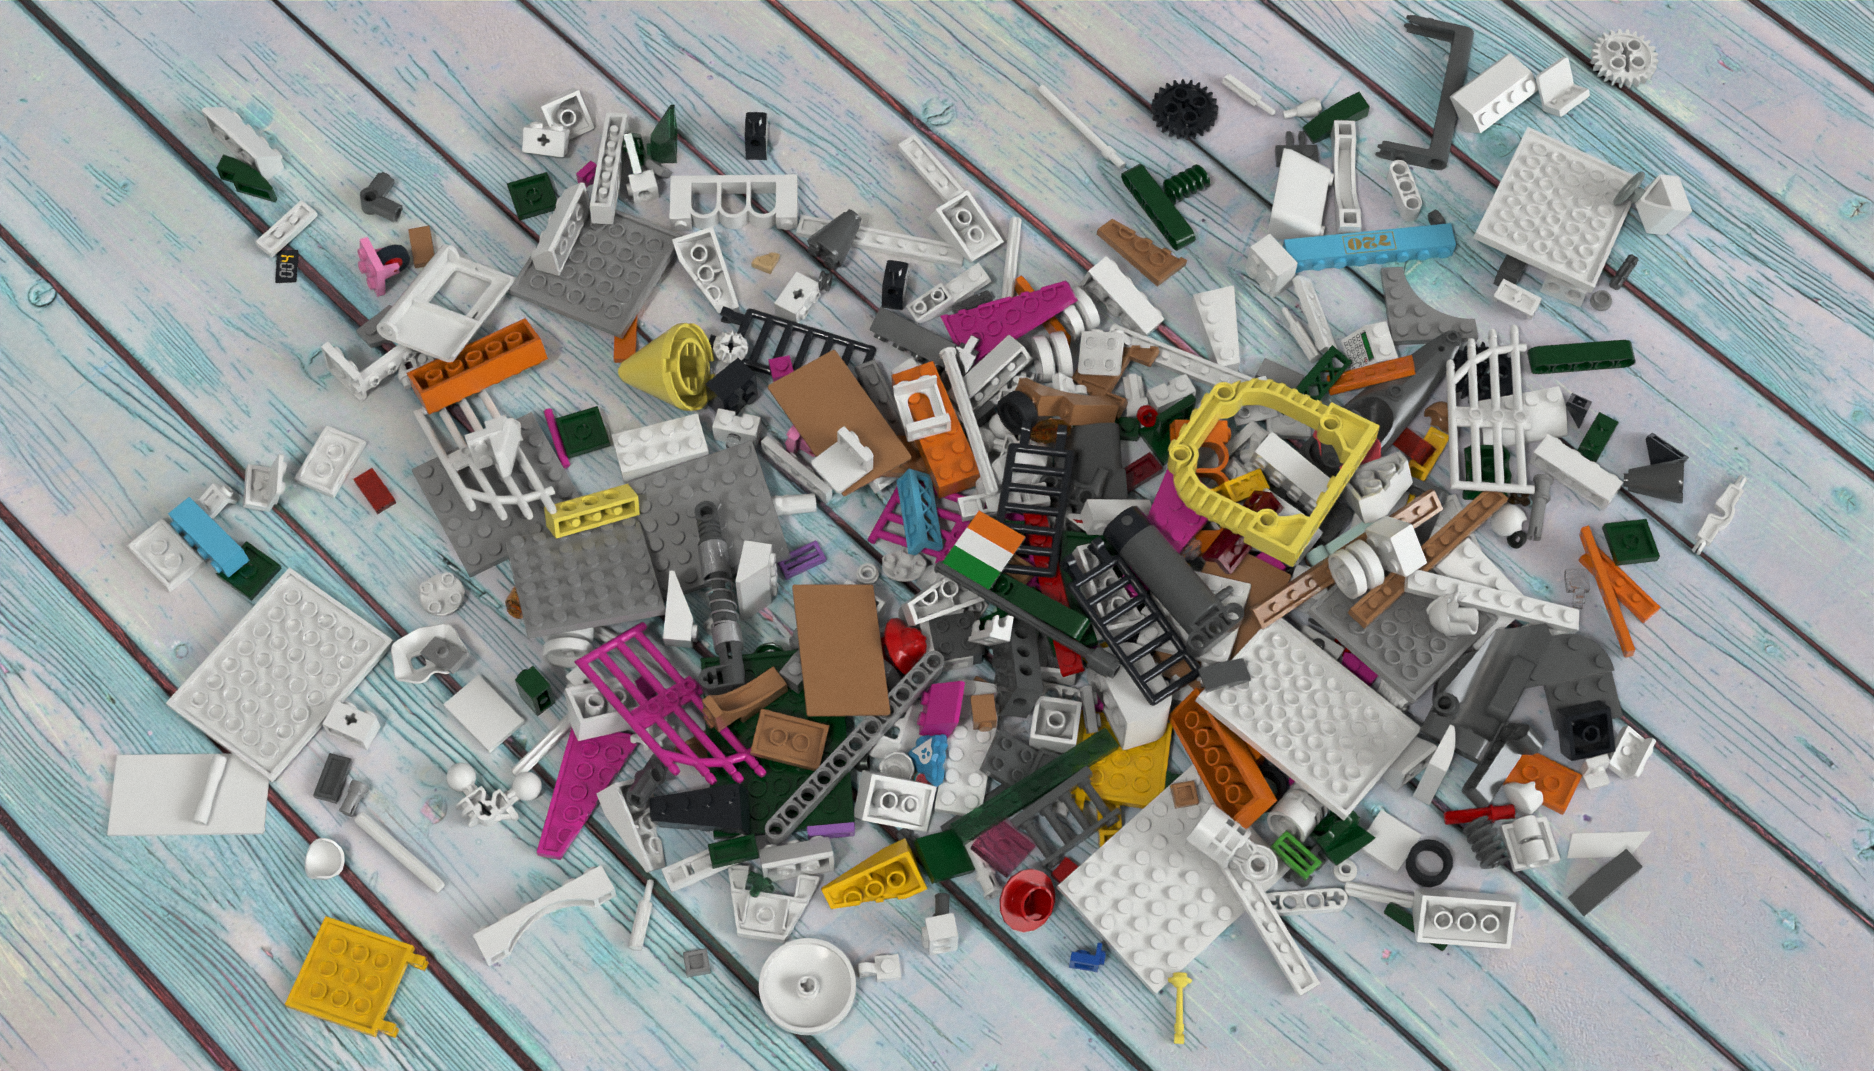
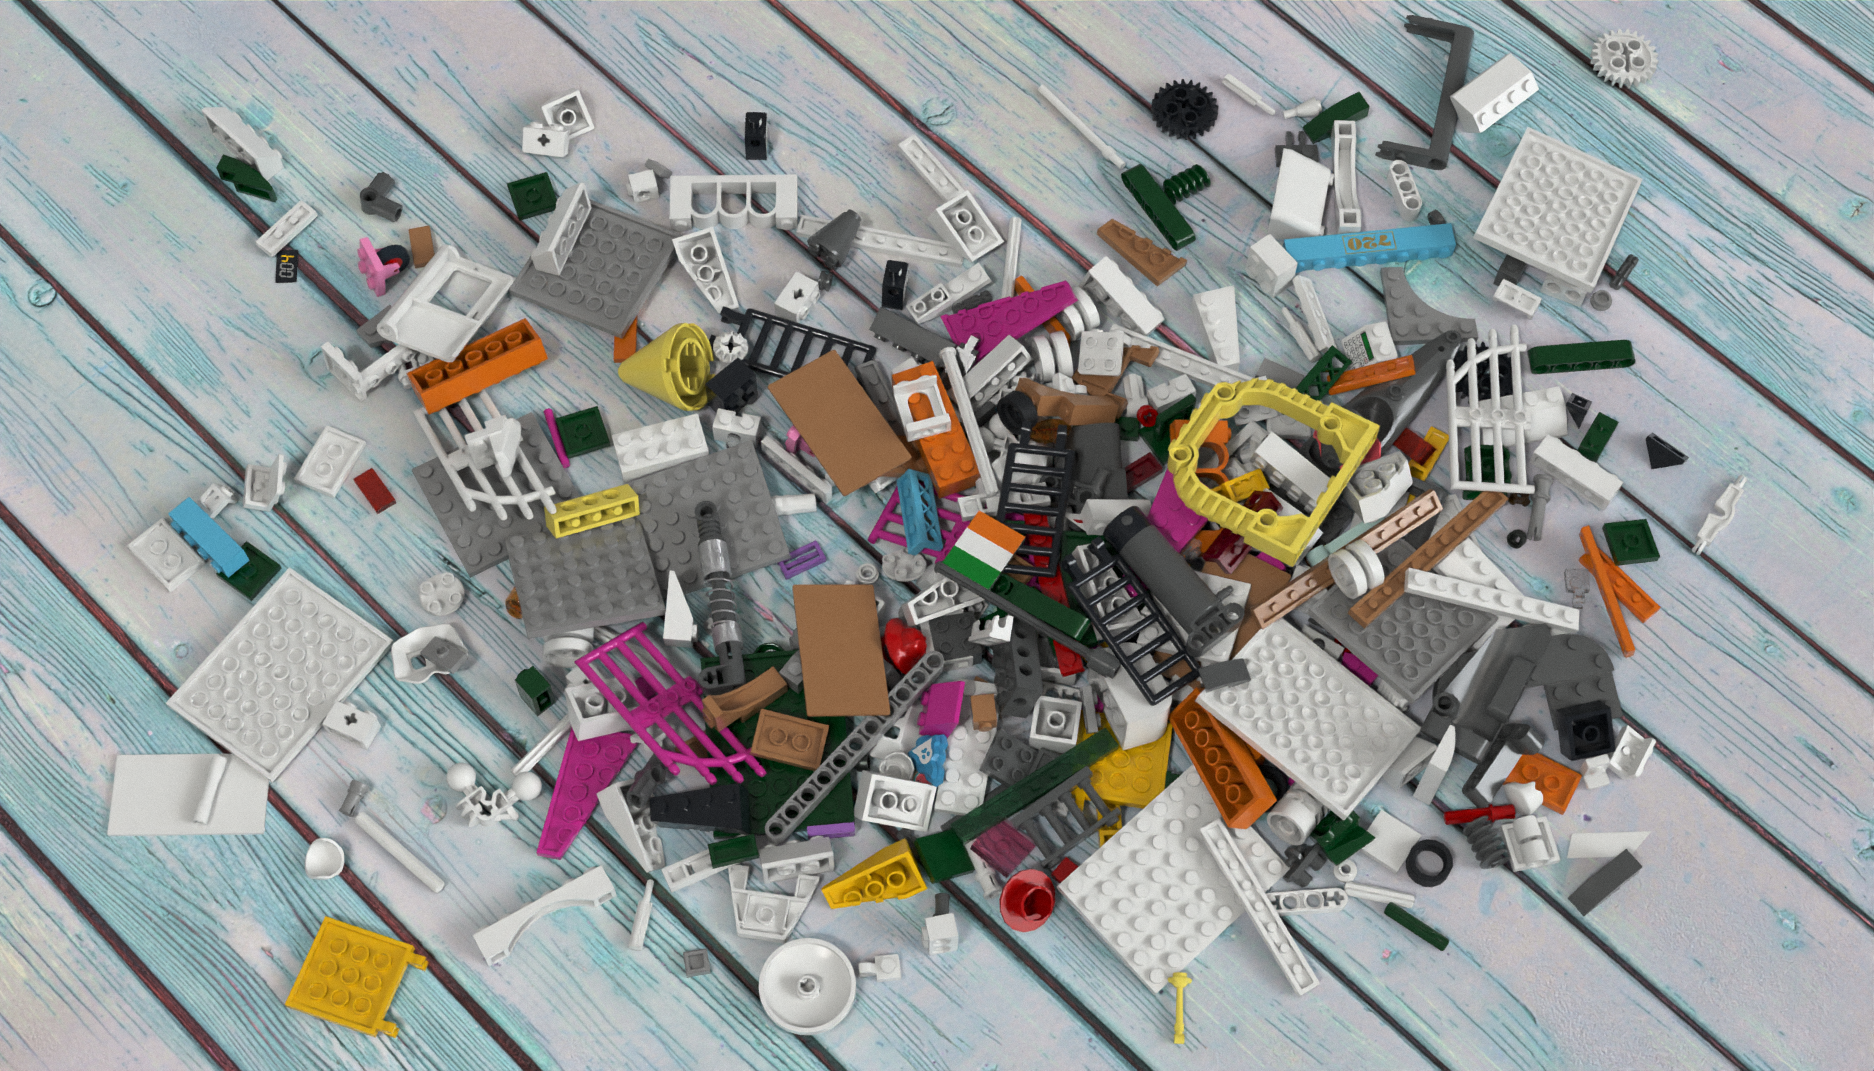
dark grey tile [313,753,353,804] -> none
white tile [443,674,525,753] -> none
dark pink plate [576,161,597,188] -> none
white brick [590,113,629,224] -> none
wing [622,133,646,175] -> none
clear green slope [647,105,678,164] -> none
white slope [735,540,779,621] -> none
clear green plant [746,871,775,898] -> none
tan tile [751,252,780,274] -> none
dark pink plate [768,355,794,382] -> none
white bracket [811,426,874,493] -> none
blue bracket [1069,942,1106,972] -> none
medium nougat tile [1170,780,1199,809] -> none
white cylinder [1186,804,1278,883] -> none
bright green tile [1270,830,1322,881] -> none
white brick [1364,516,1427,577] -> none
white slope [1412,888,1516,949] -> none
medium nougat hair [1424,401,1448,433] -> none
white helmet [1426,591,1479,636] -> none
white hair [1490,503,1527,537] -> none
white bracket [1536,57,1590,117] -> none
white piece [1613,171,1692,235] -> none
dark grey cone [1623,459,1684,504] -> none

